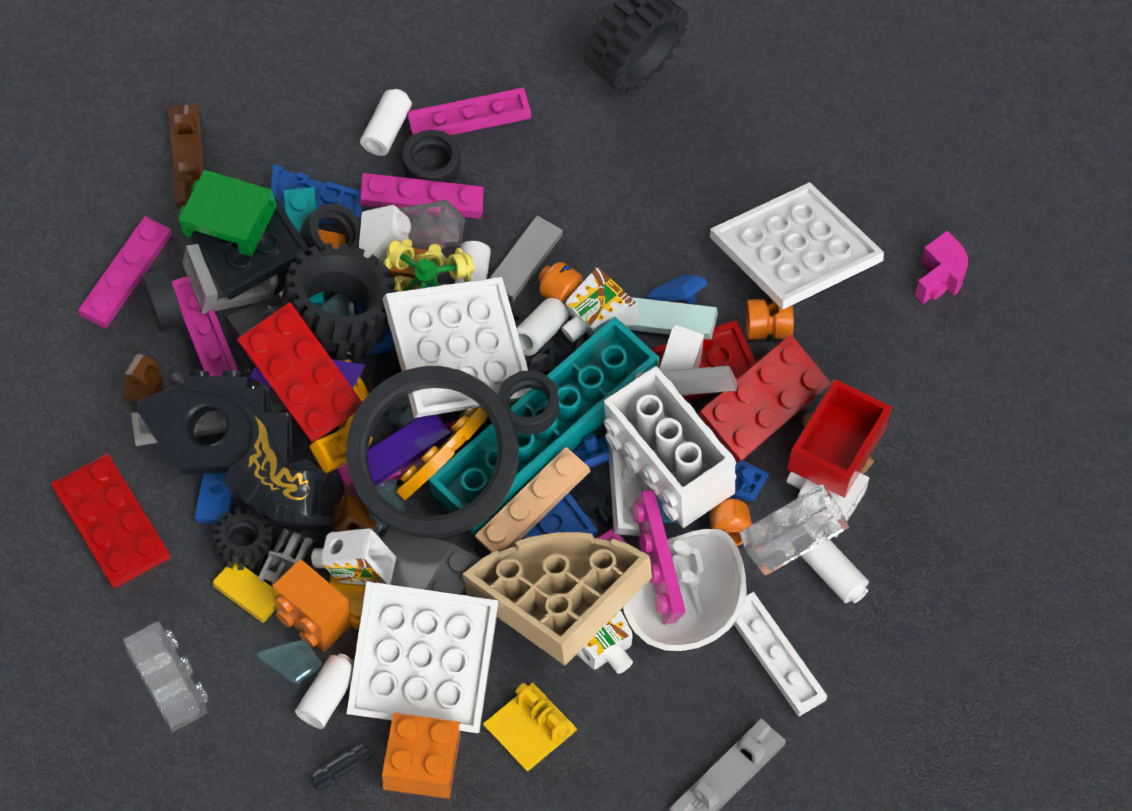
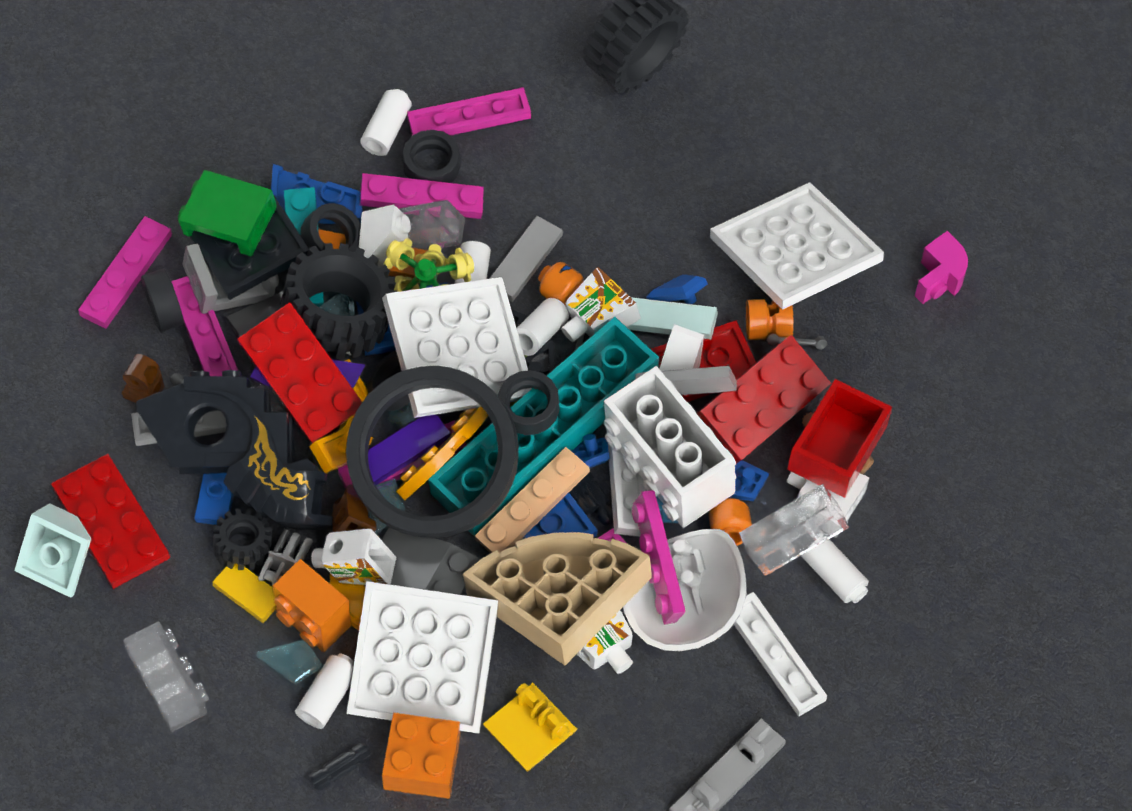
reddish brown hinge [168,104,204,210] -> none
none -> light aqua slope [14,503,91,597]
none -> dark grey hinge [767,333,827,350]

